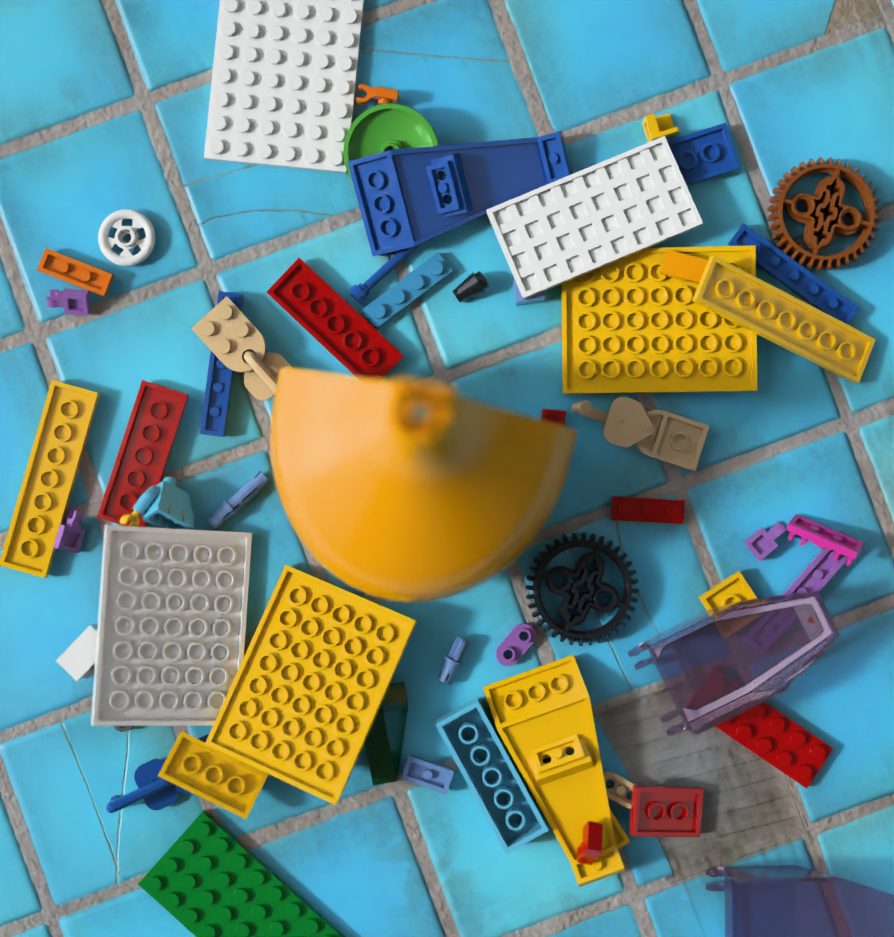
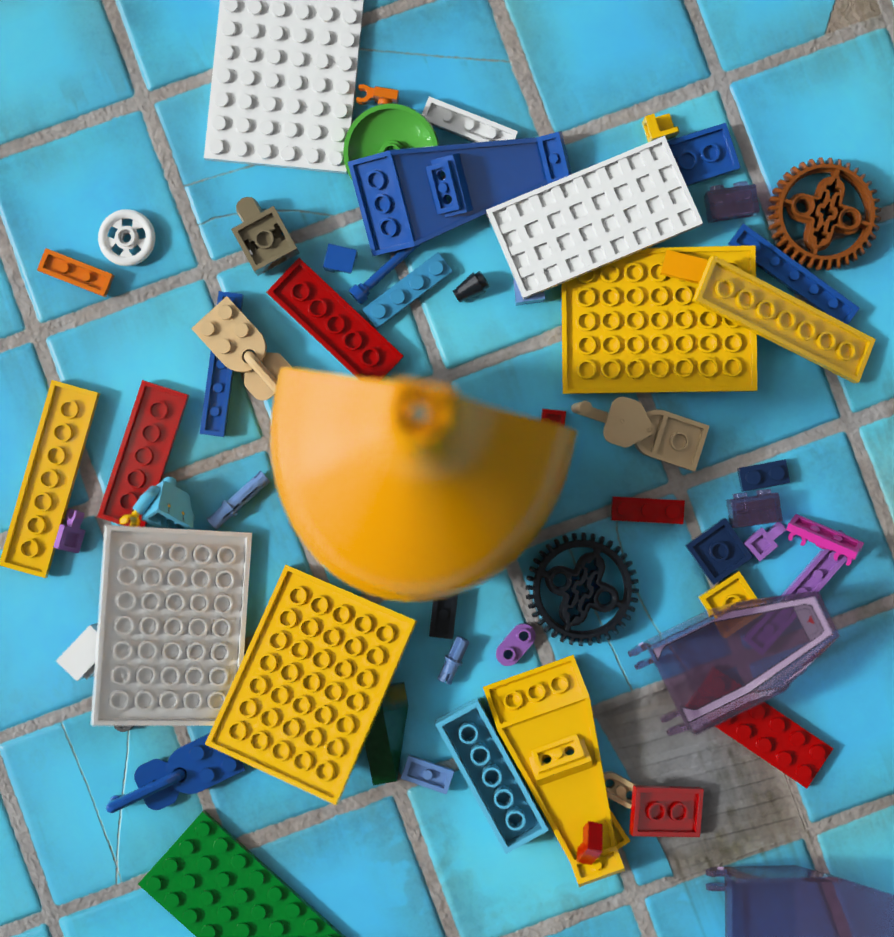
medium lavender plate [46,288,91,316] -> none
yellow plate [158,731,269,820] -> none
none -> dark tan brick [231,197,299,276]
none -> blue panel [323,243,358,274]
none -> white plate [422,96,518,142]
none -> black plate [429,595,458,639]
none -> dark blue plate [685,518,753,585]
none -> clear purple brick [704,181,760,223]
none -> clear purple brick [726,488,783,528]
none -> dark blue plate [737,459,790,492]

